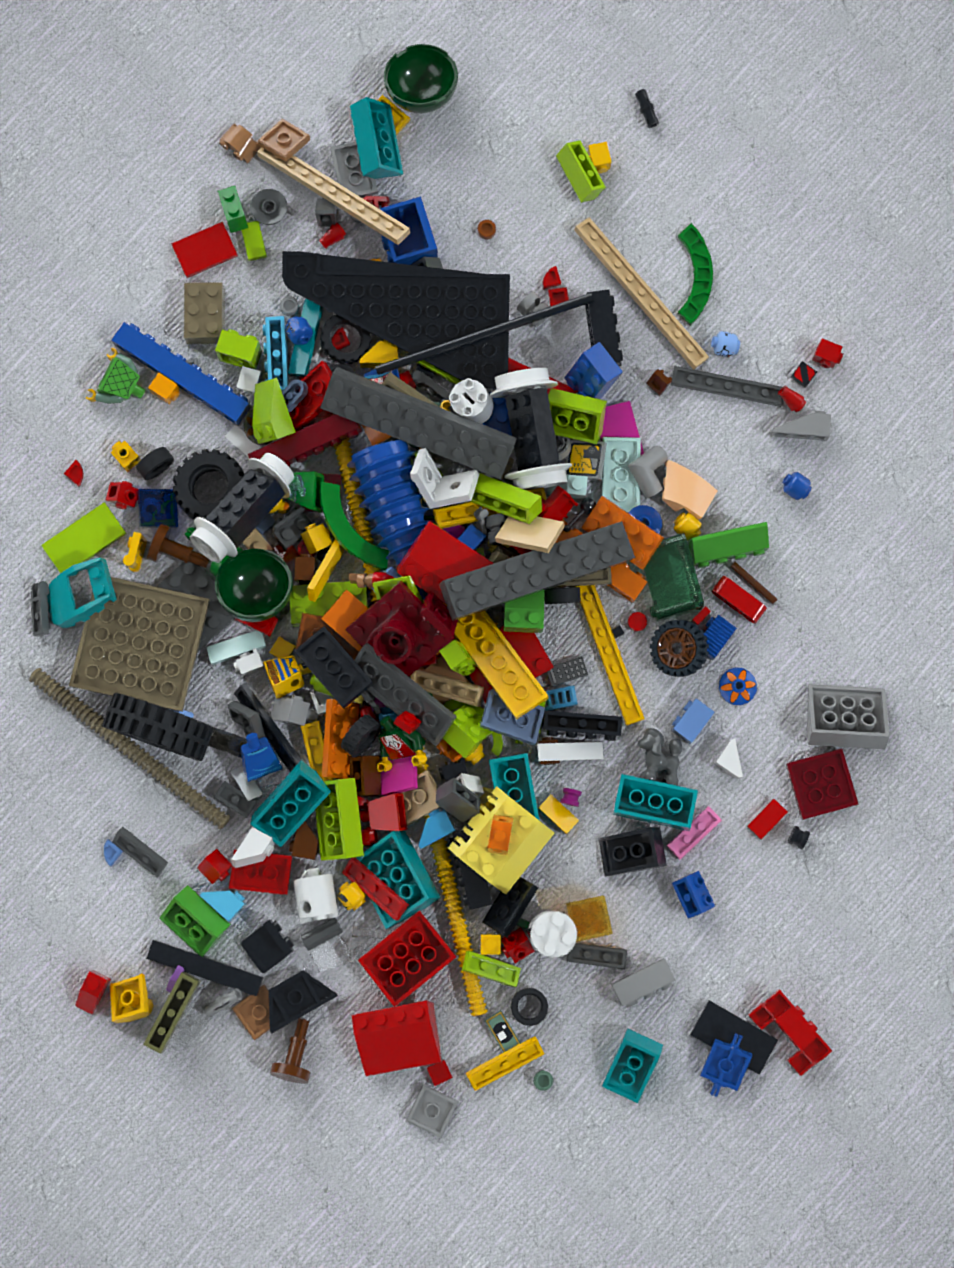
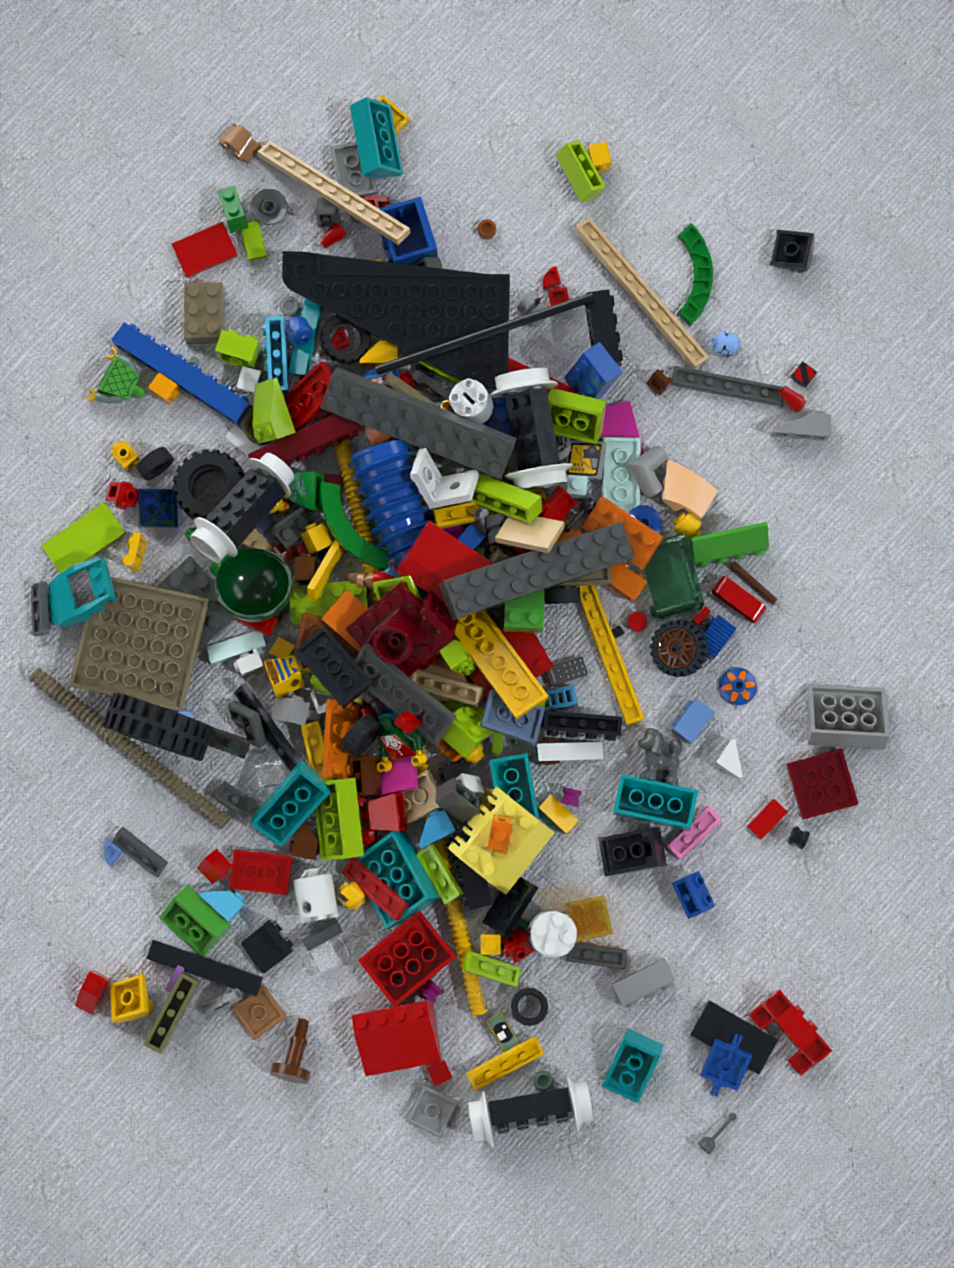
red tile [64,460,84,486] -> none
reddish brown piece [147,524,210,568] -> none
white sticker [231,766,262,801] -> none
white slope [231,827,274,868] -> none
blue torso [240,733,283,782] -> none
medium nougat tile [258,118,311,162] -> none
black wing [268,970,338,1034] -> none
sand blue plate [282,380,308,412] -> none
dark green piece [384,44,458,113] -> none
black pin [635,89,659,128] -> none
blue head [782,472,812,500] -> none
red brick [812,338,843,368] -> none
none -> lime plate [416,844,463,905]
none -> magenta wheel [419,979,444,1003]
none -> black brick [468,1076,593,1148]
none -> dark grey hinge [698,1113,737,1155]
none -> black slope [770,229,815,273]

